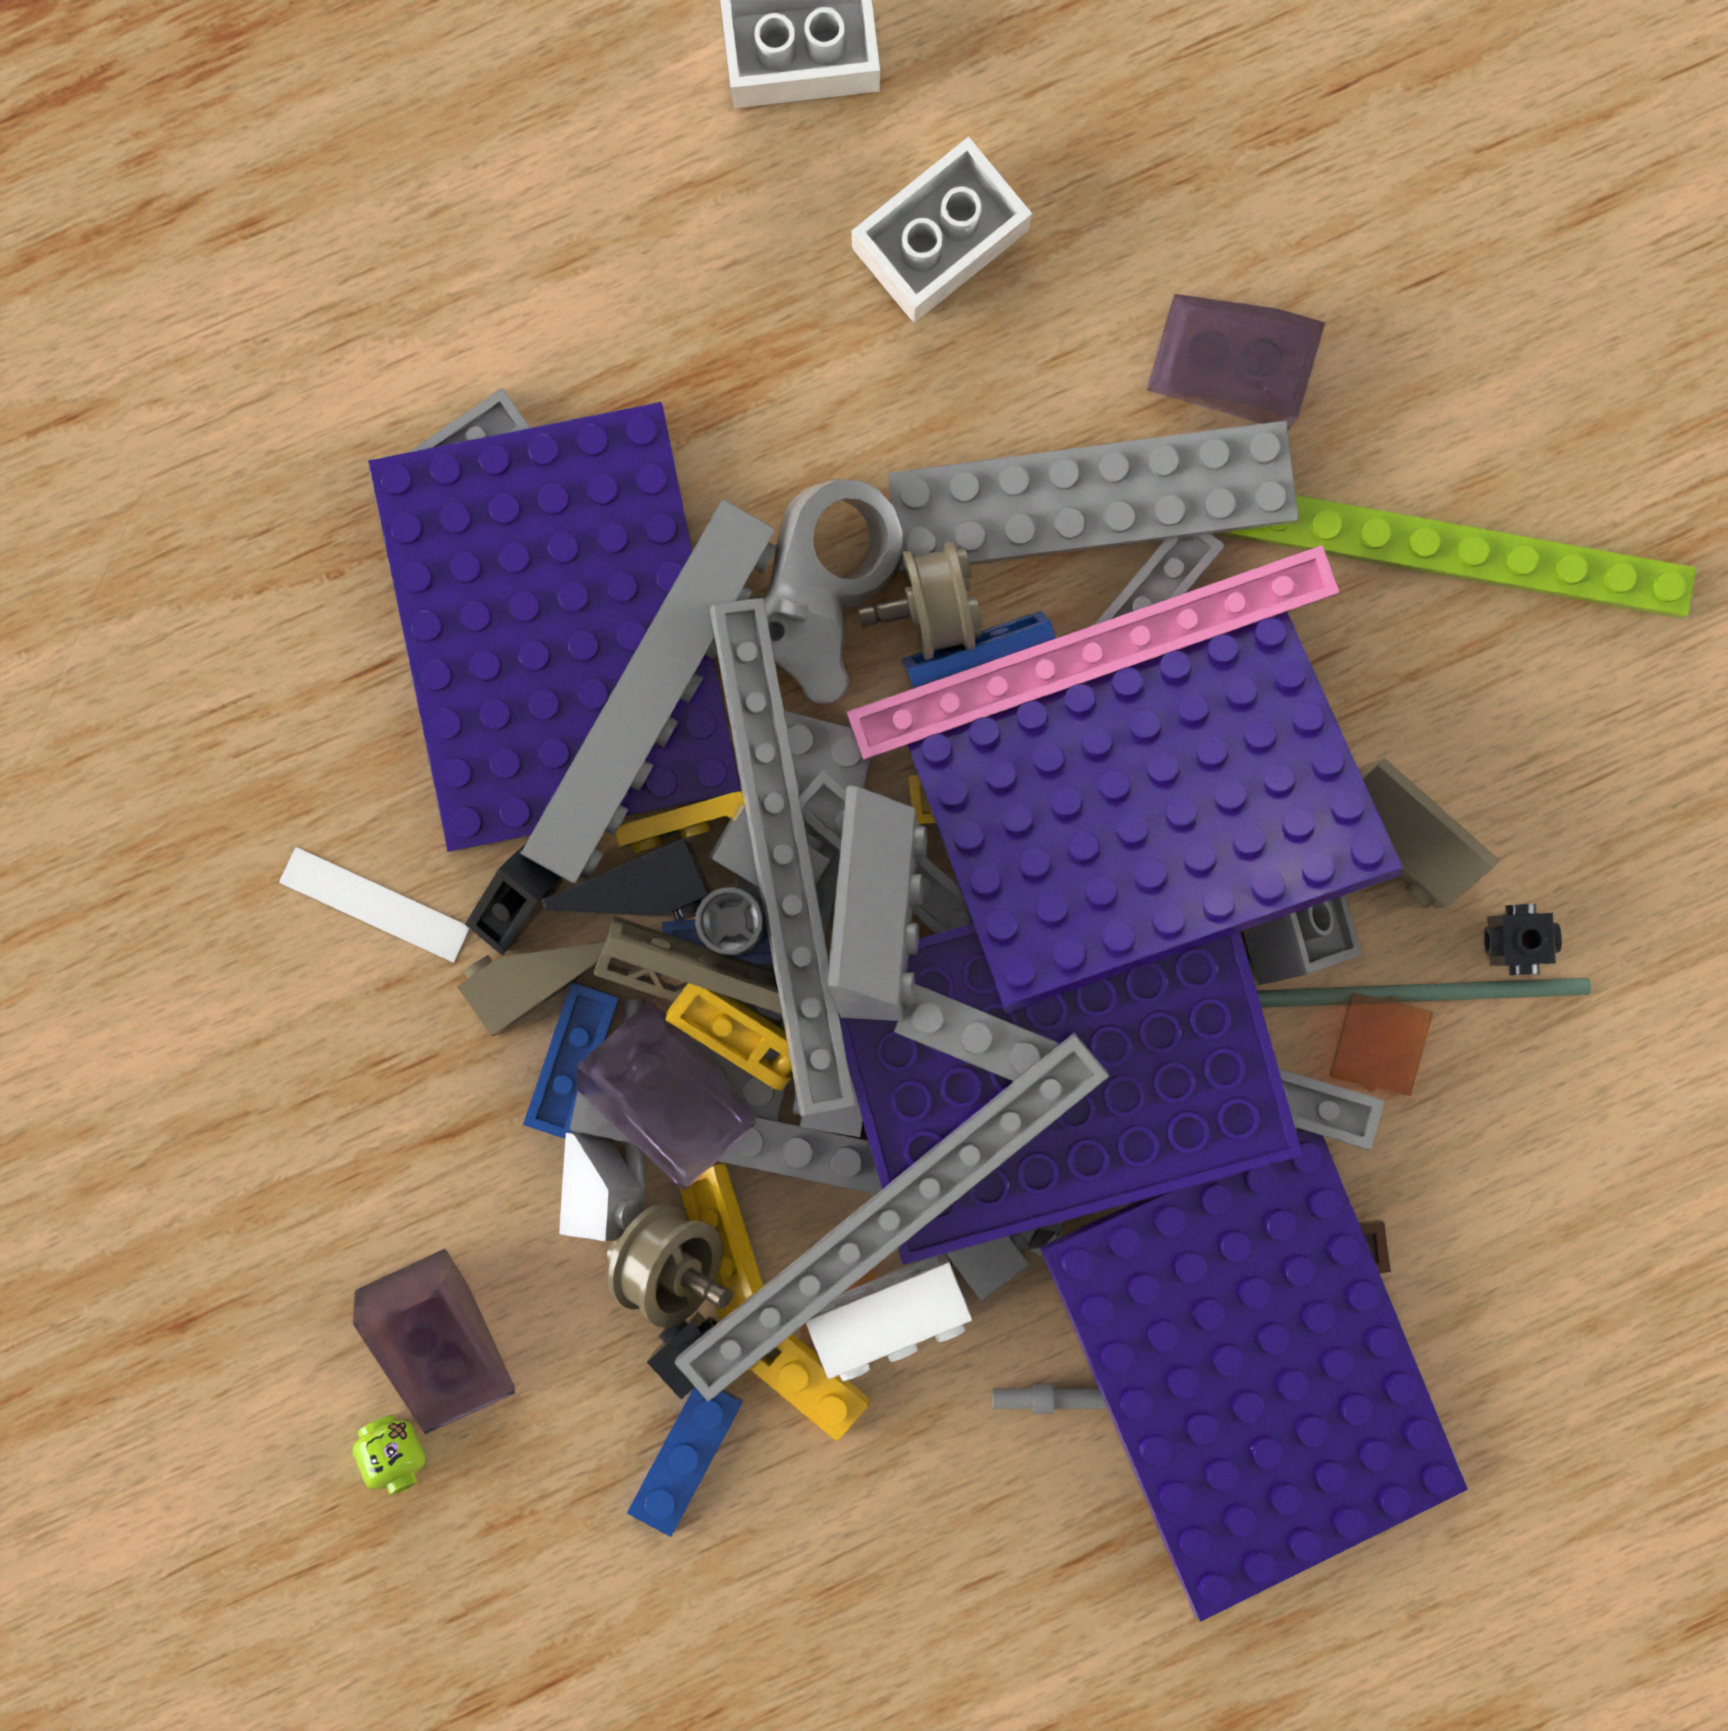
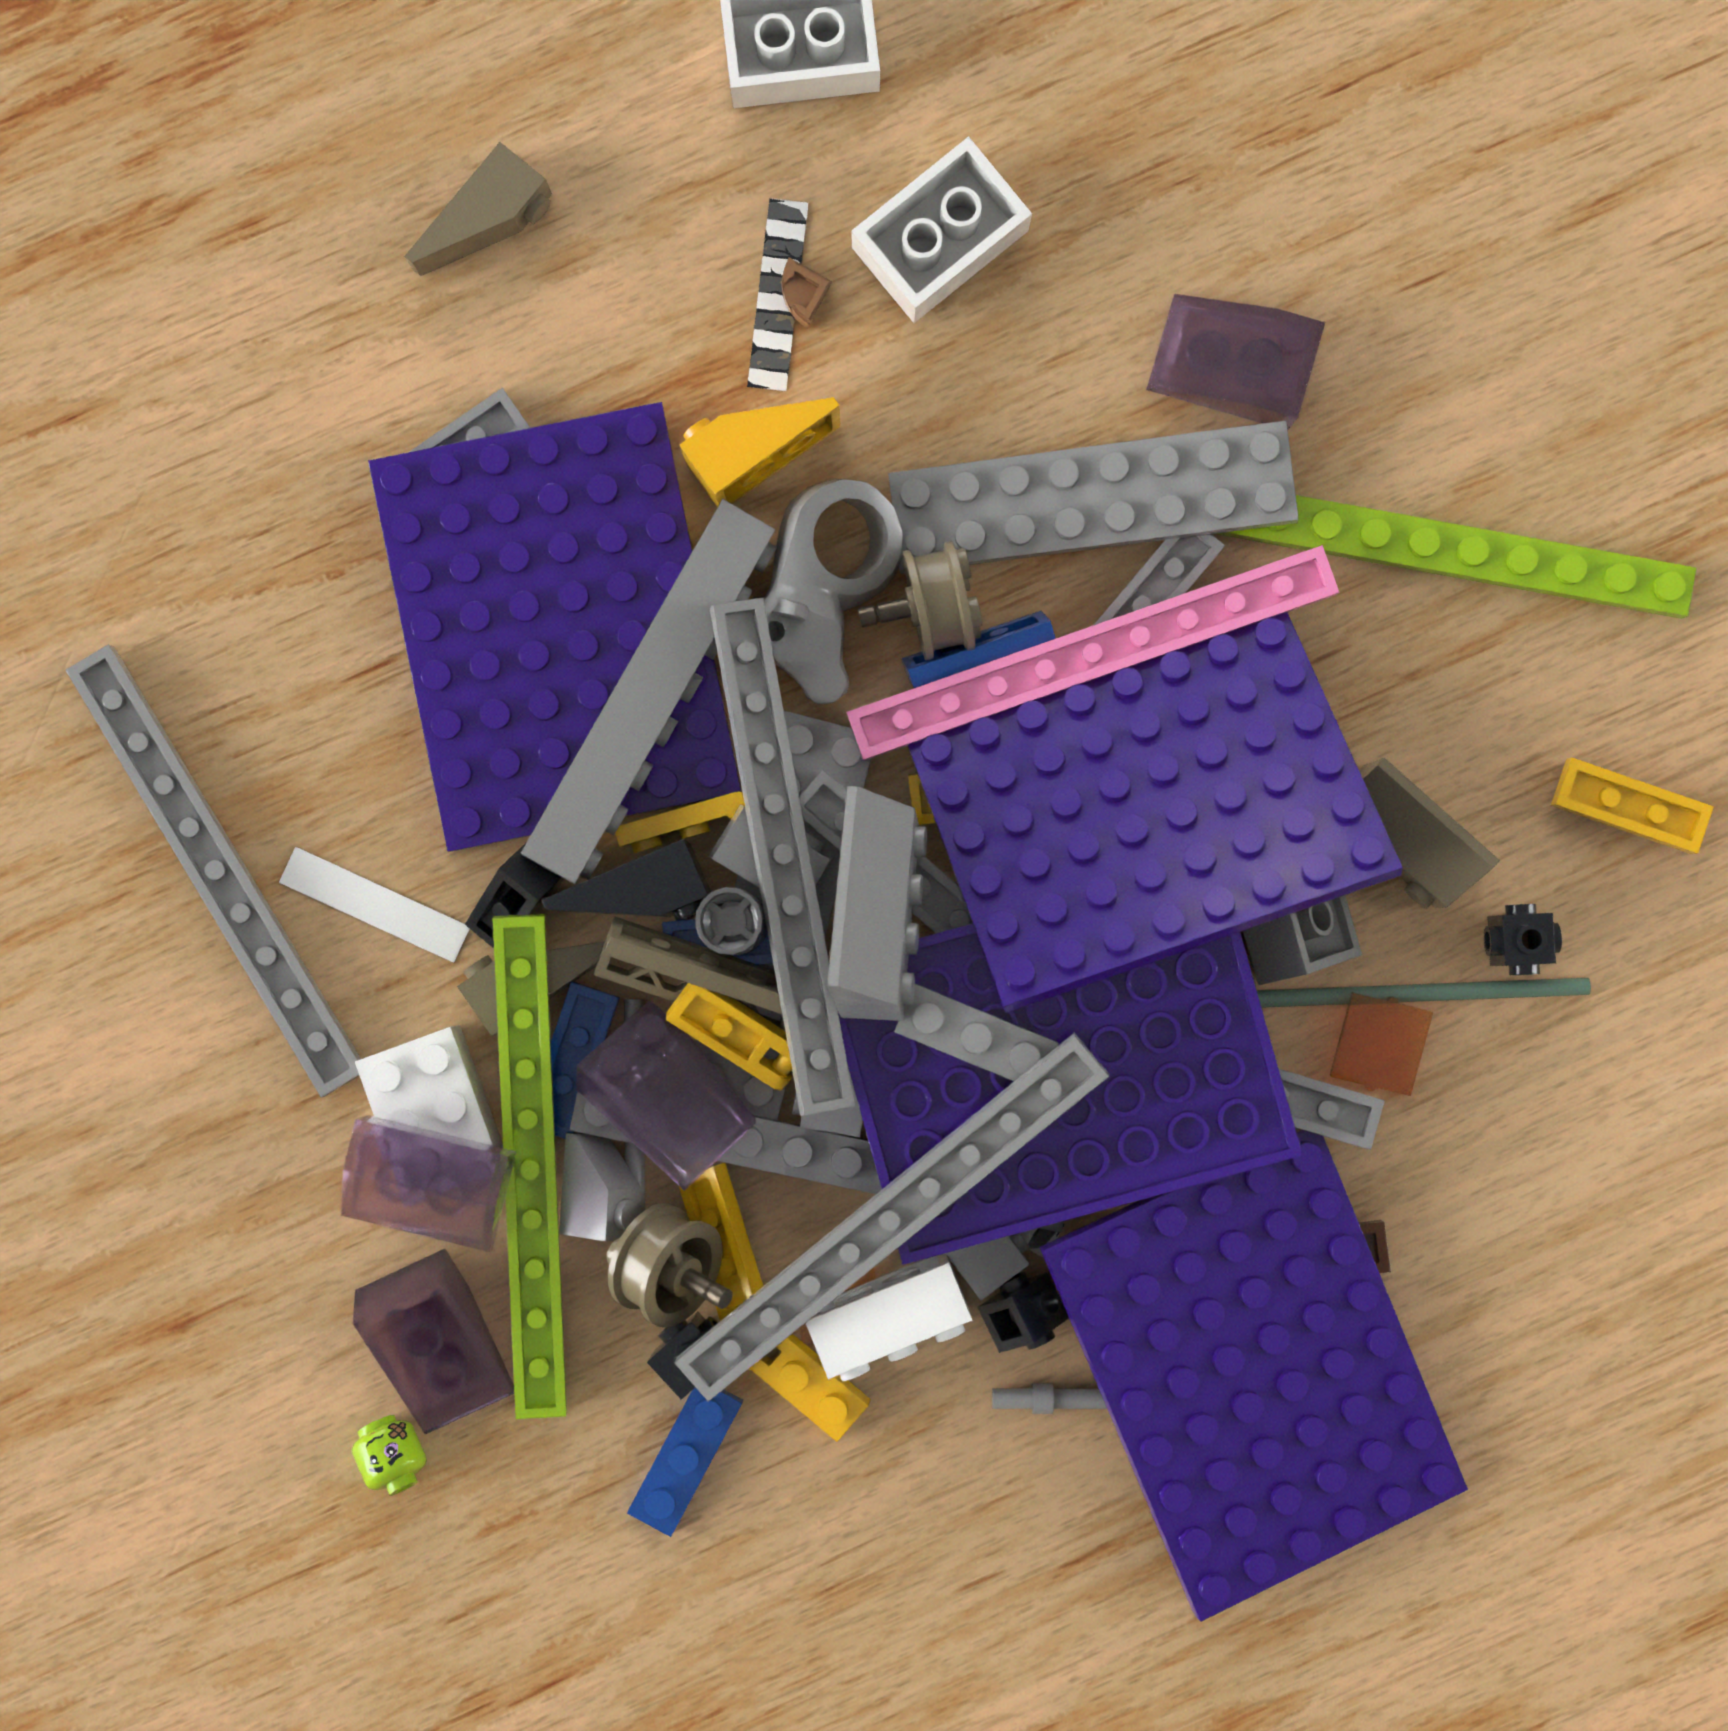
none -> light grey plate [66,644,361,1098]
none -> slope [341,1115,517,1252]
none -> white brick [355,1025,504,1205]
none -> dark tan slope [404,142,552,276]
none -> lime plate [493,914,567,1419]
none -> yellow slope [679,397,841,508]
none -> sticker [747,198,808,391]
none -> medium nougat tile [782,257,832,328]
none -> black brick [978,1272,1069,1353]
none -> yellow plate [1550,757,1714,854]

